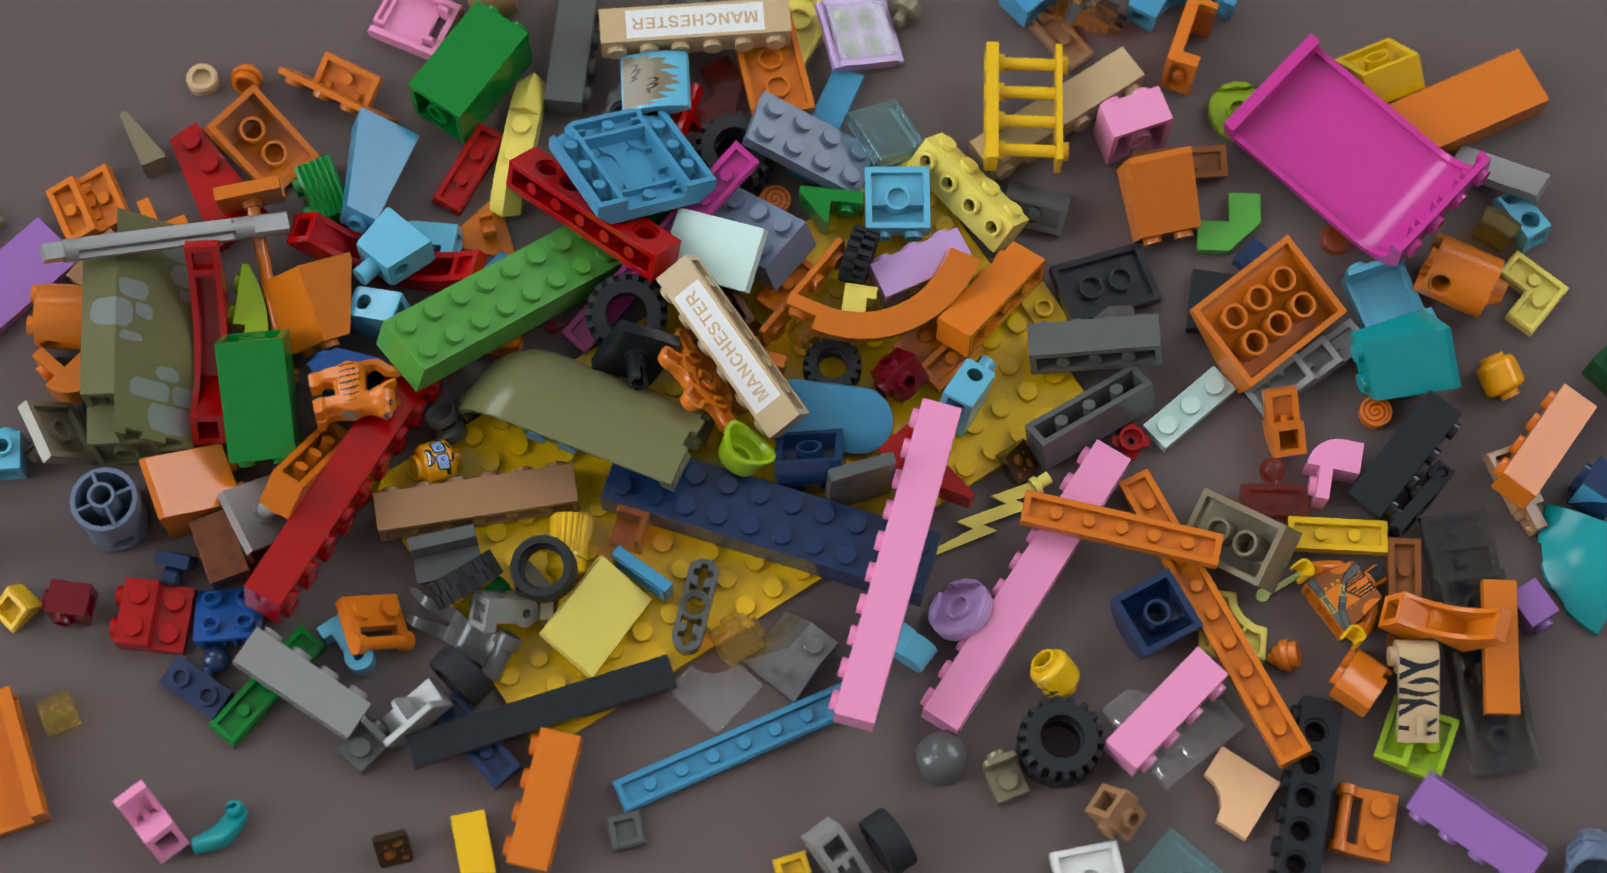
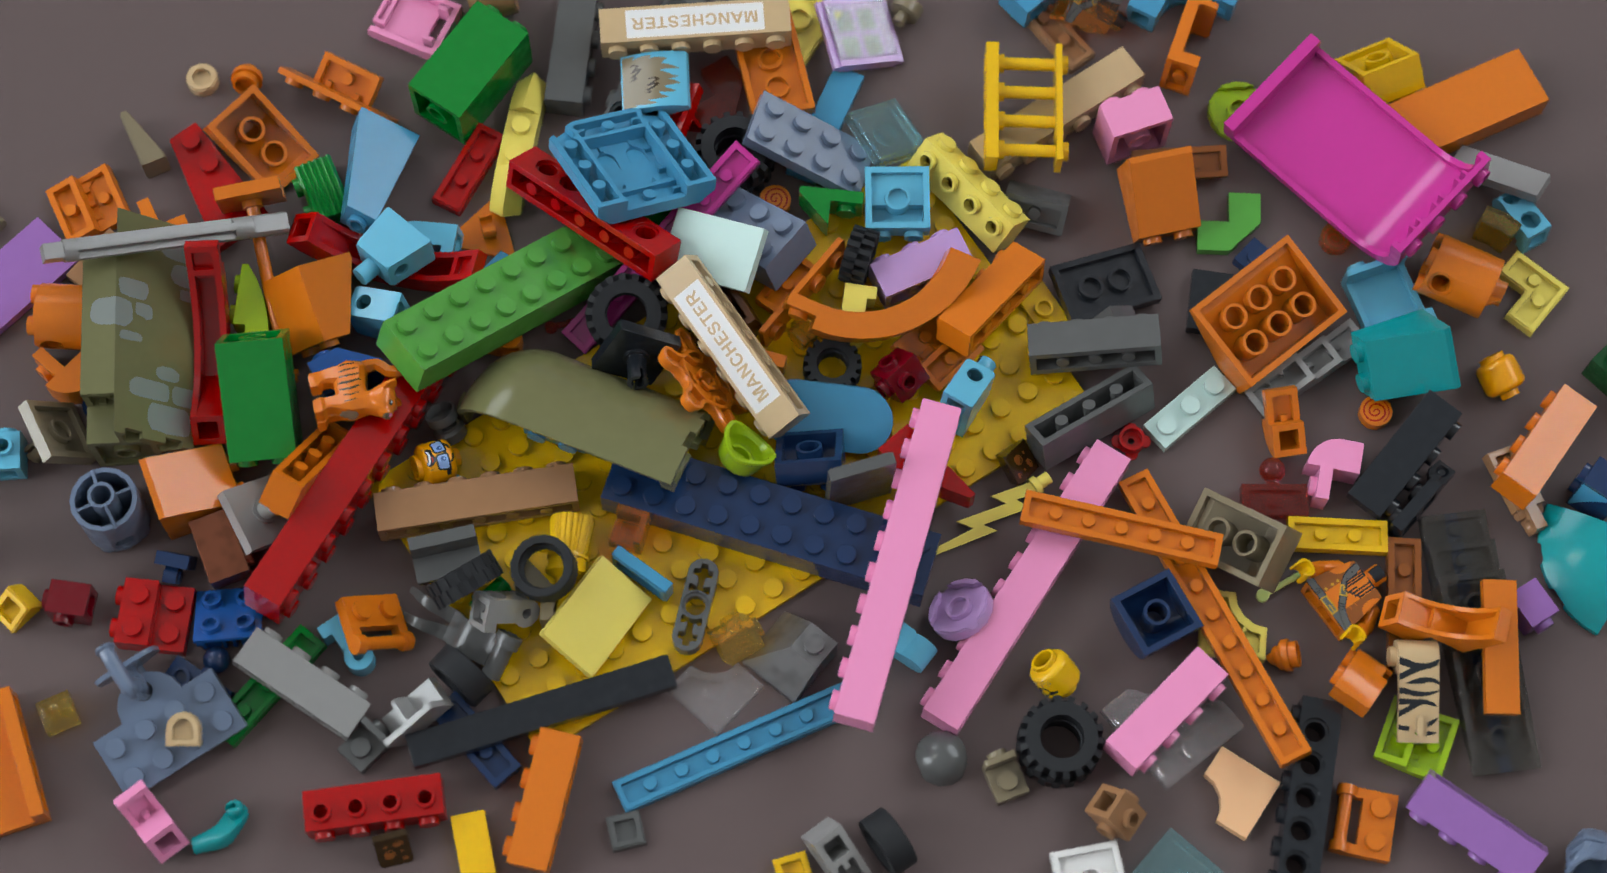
none -> sand blue plate [93,642,249,792]
none -> tan tile [165,712,203,747]
none -> red brick [302,772,448,843]

